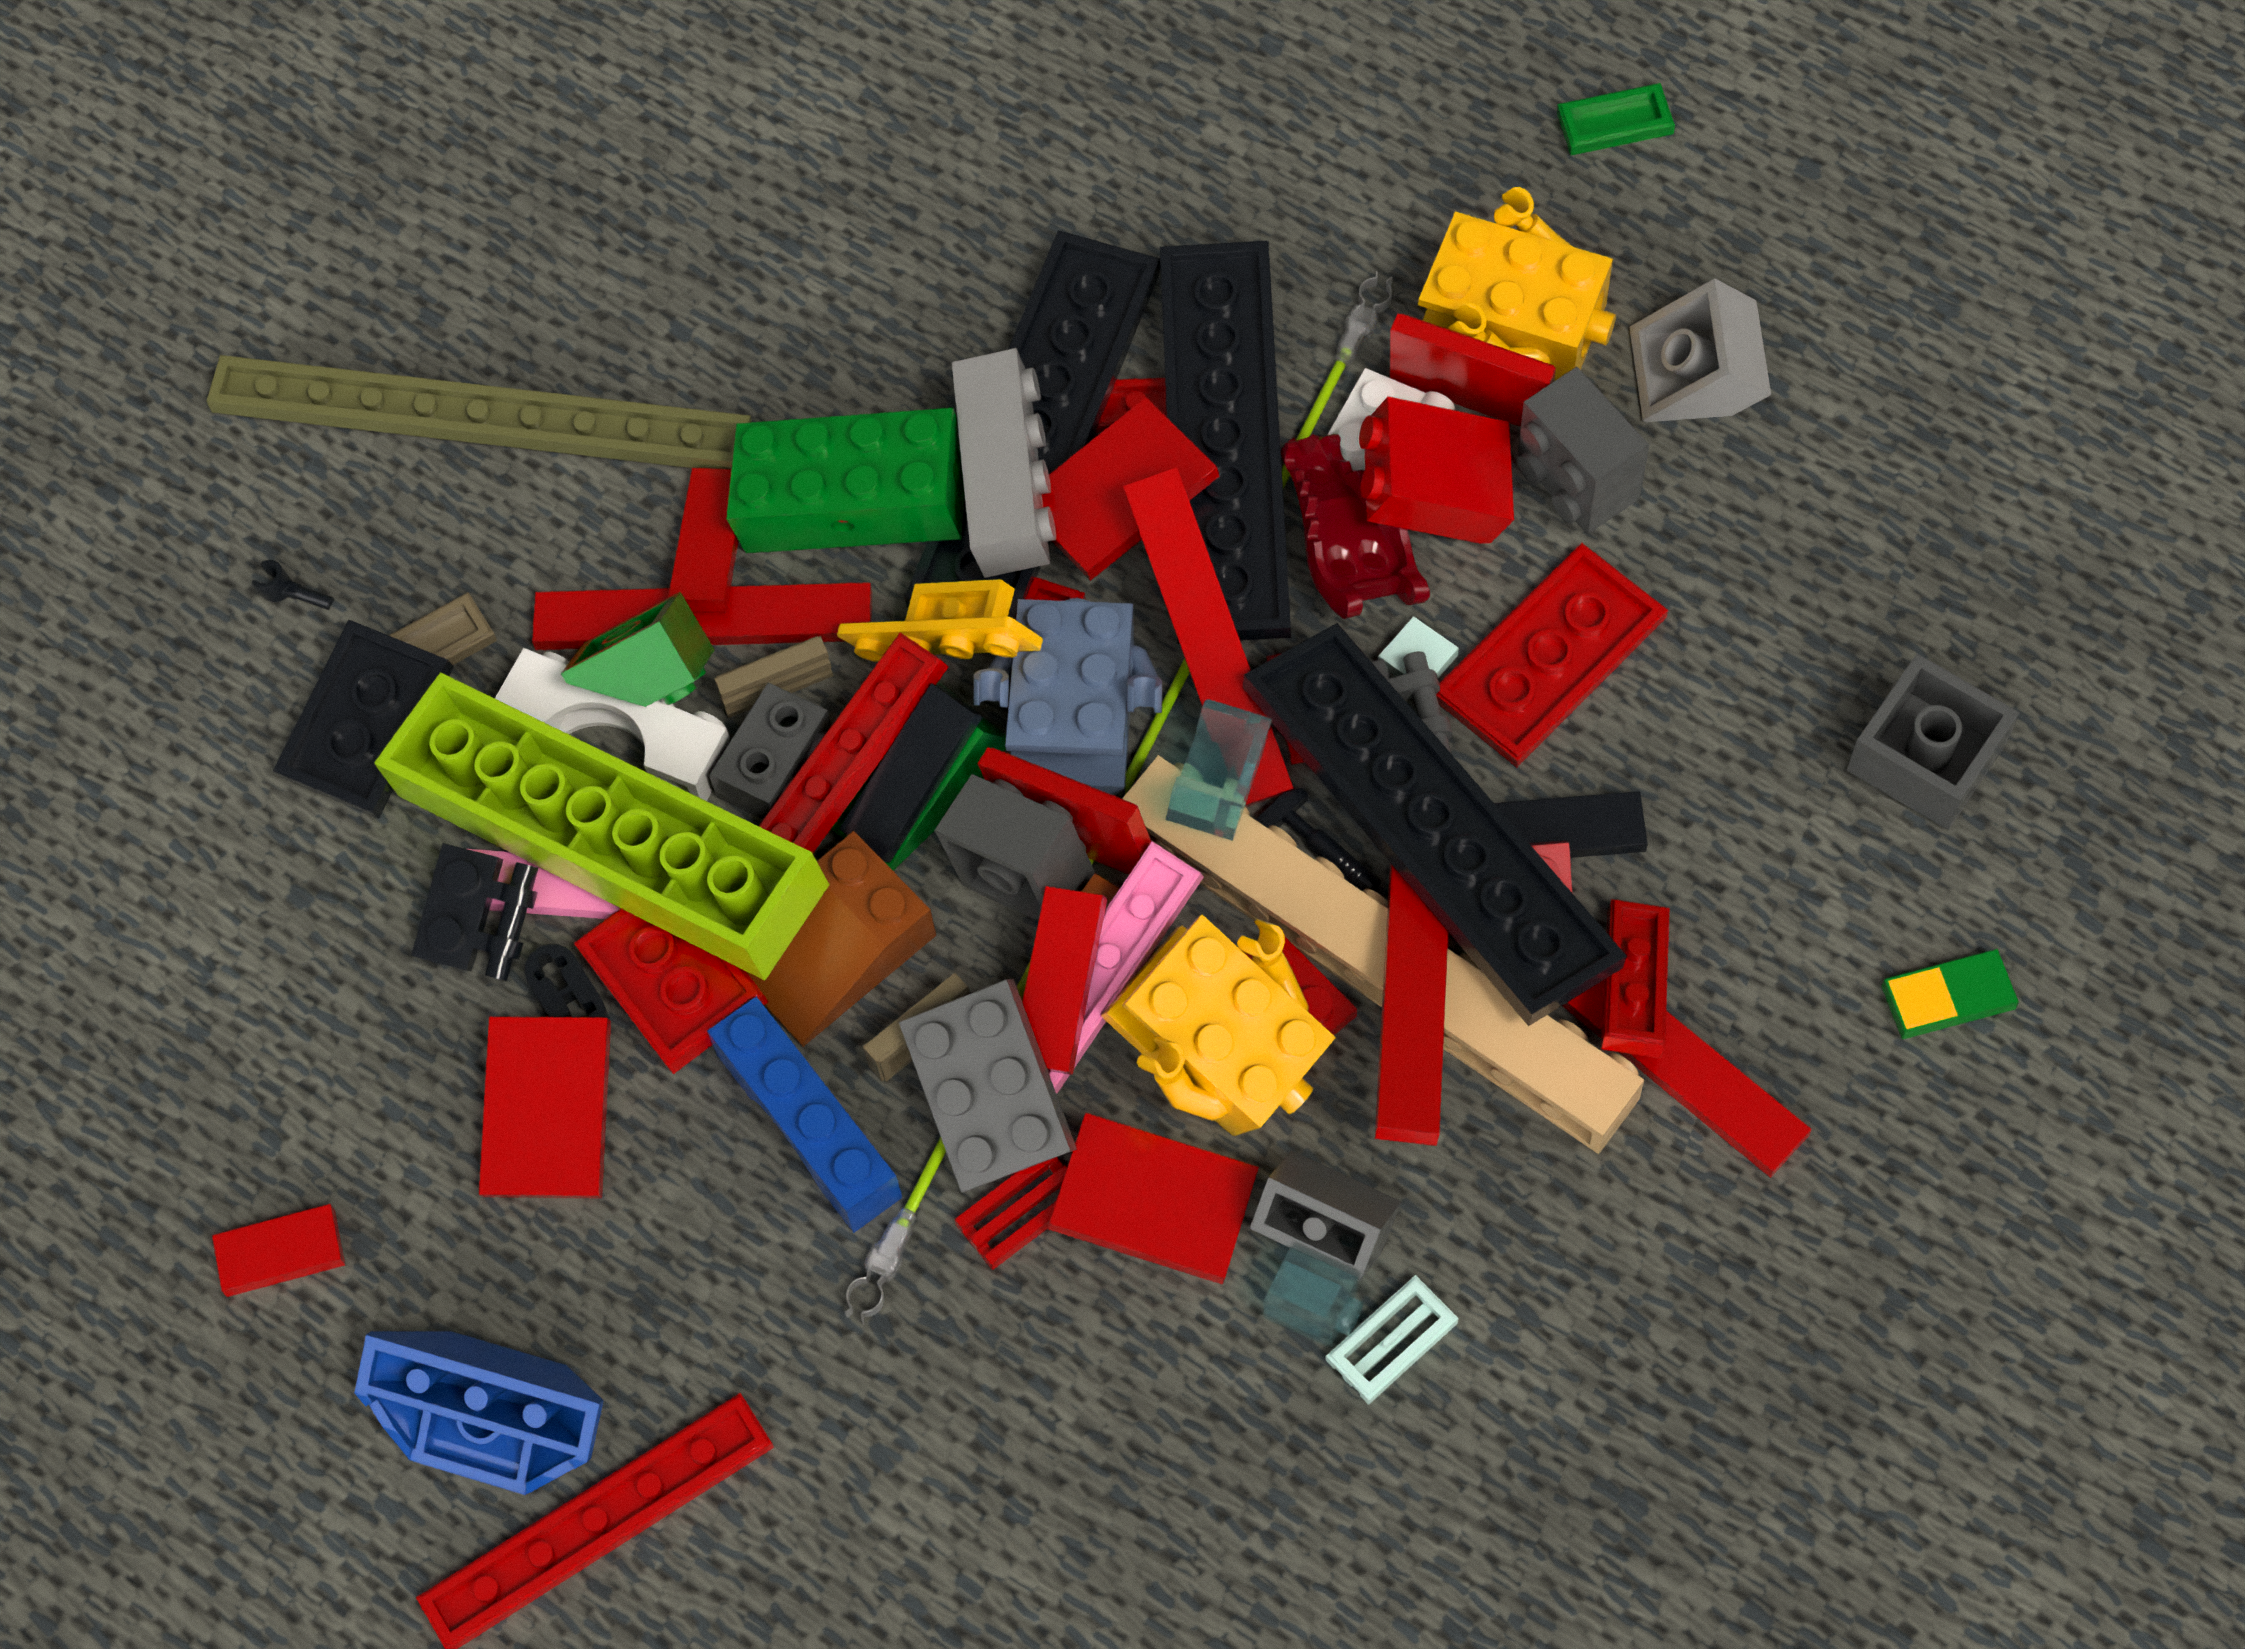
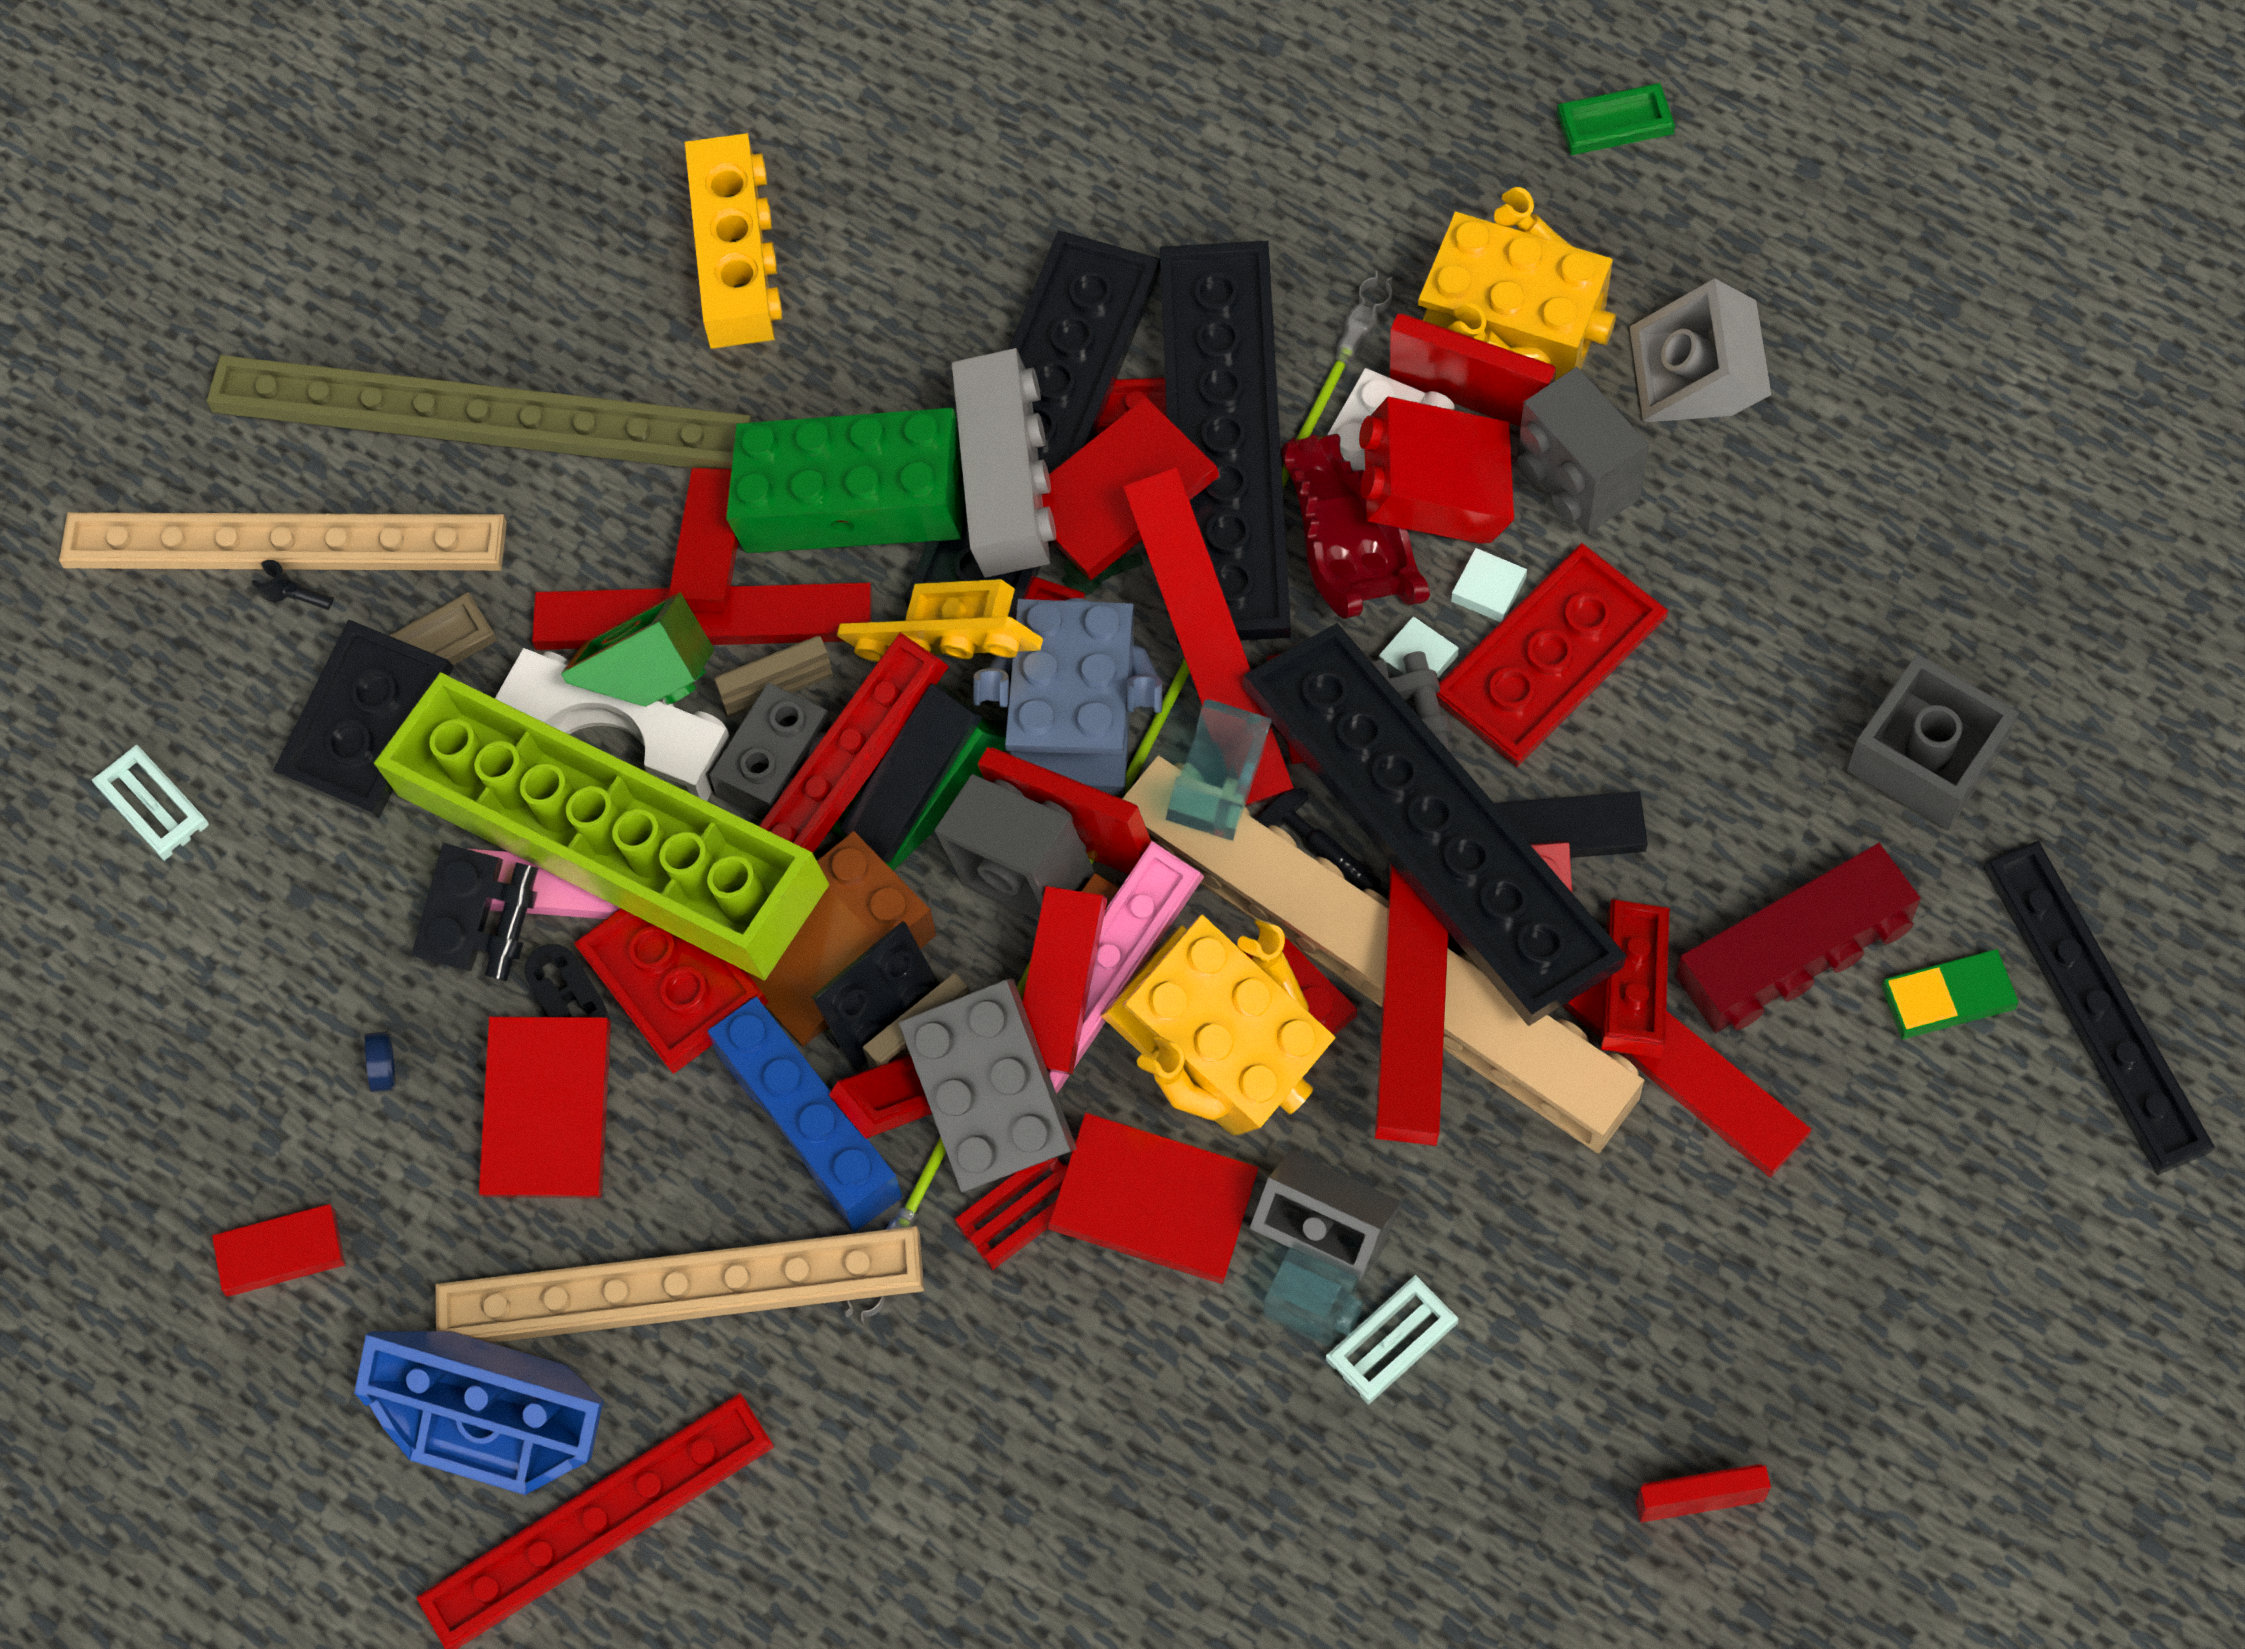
none -> tan tile [59,512,507,571]
none -> light aqua tile [92,745,209,861]
none -> dark blue tile [365,1031,396,1093]
none -> tan tile [436,1226,924,1343]
none -> yellow brick [685,133,783,349]
none -> black hinge [811,921,940,1071]
none -> red tile [829,1055,932,1139]
none -> clear green hand [1062,553,1143,597]
none -> light aqua tile [1451,548,1527,622]
none -> red tile [1635,1464,1771,1523]
none -> dark red brick [1675,842,1921,1034]
none -> black tile [1983,840,2215,1175]

